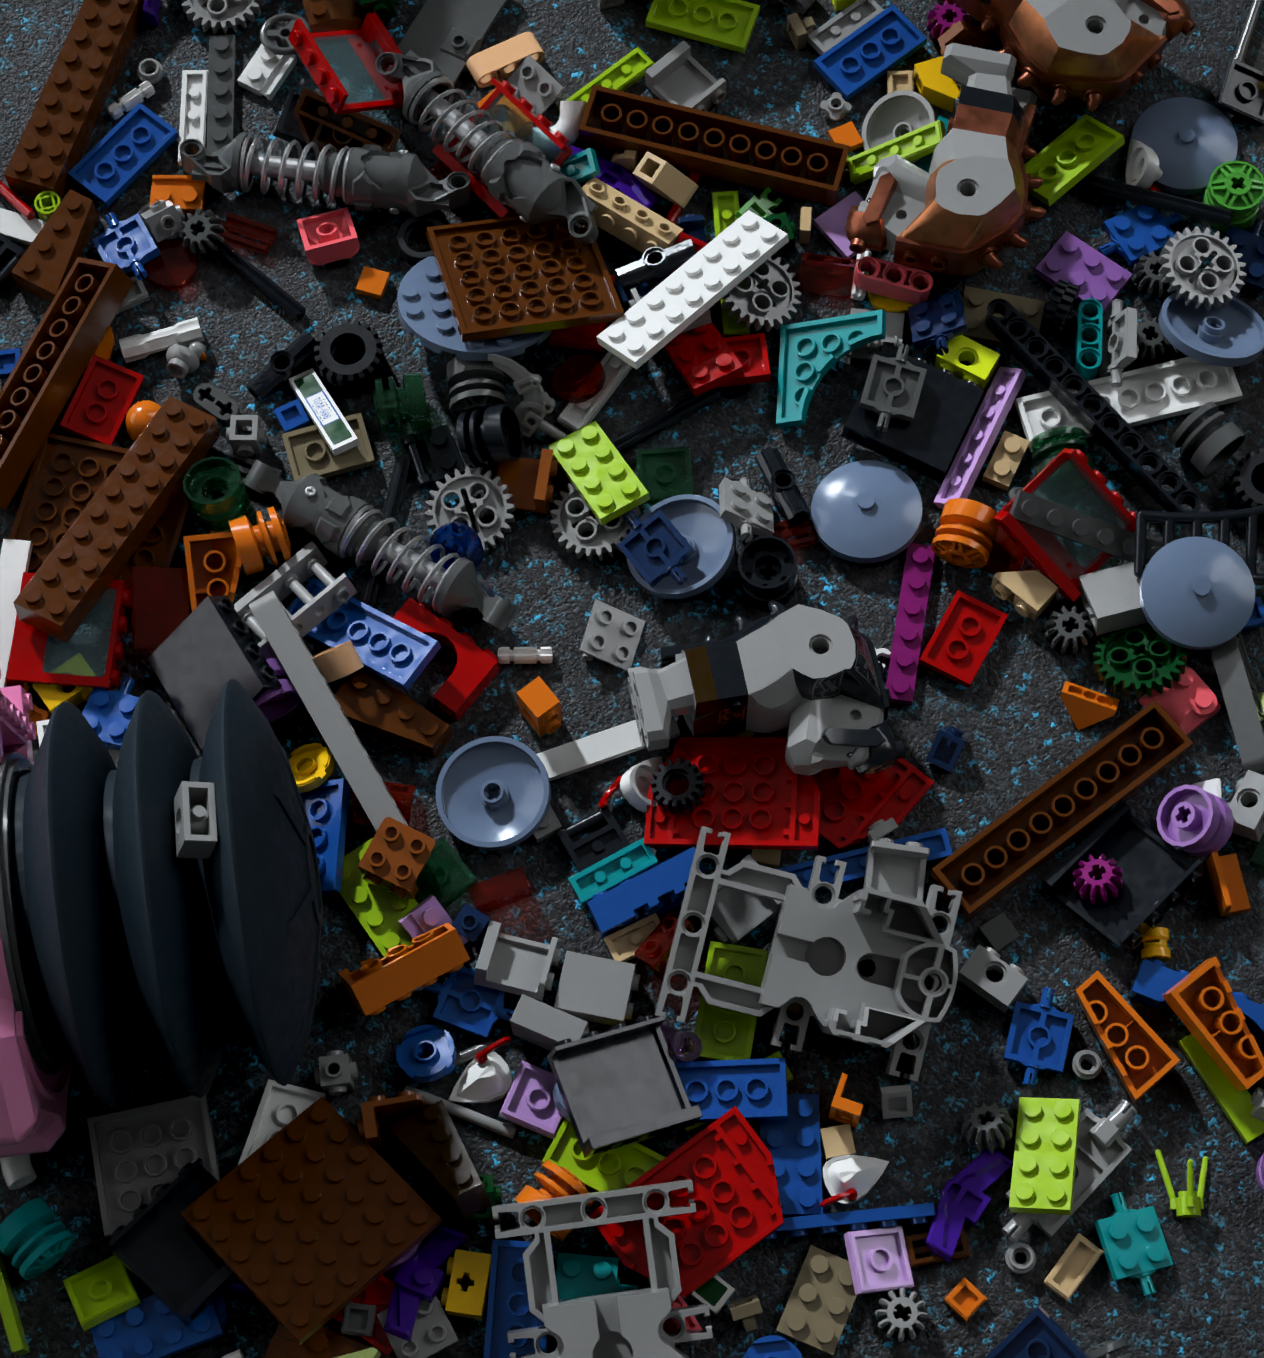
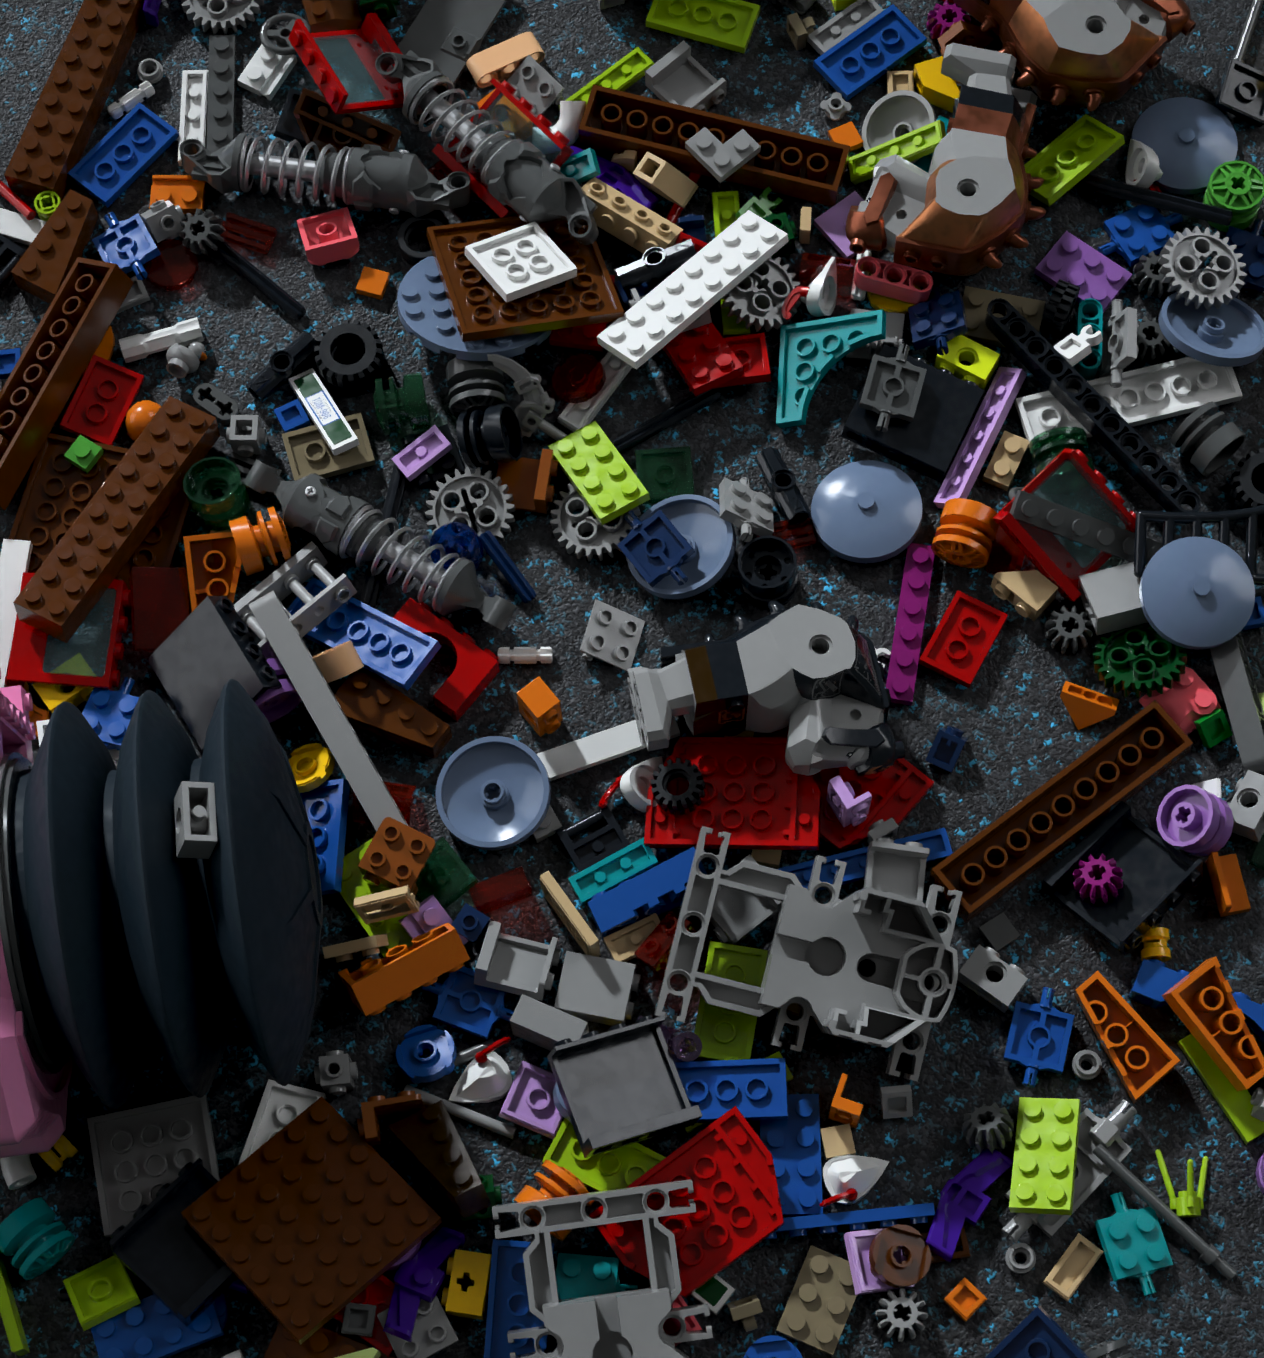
none -> yellow wheel [38,1134,78,1172]
none -> bright green plate [64,435,104,474]
none -> tan plate [322,934,389,963]
none -> tan tile [353,885,420,924]
none -> lavender plate [392,425,453,482]
none -> white plate [465,222,577,303]
none -> dark blue axle [478,530,536,603]
none -> tan tile [539,871,601,957]
none -> light grey plate [685,127,761,183]
none -> white piece [781,257,837,320]
none -> lavender bracket [826,775,872,828]
none -> reddish brown plate [869,1224,931,1288]
none -> white plate [1053,325,1103,366]
none -> dark grey bar [1092,1143,1237,1280]
none -> green plate [1194,708,1233,748]

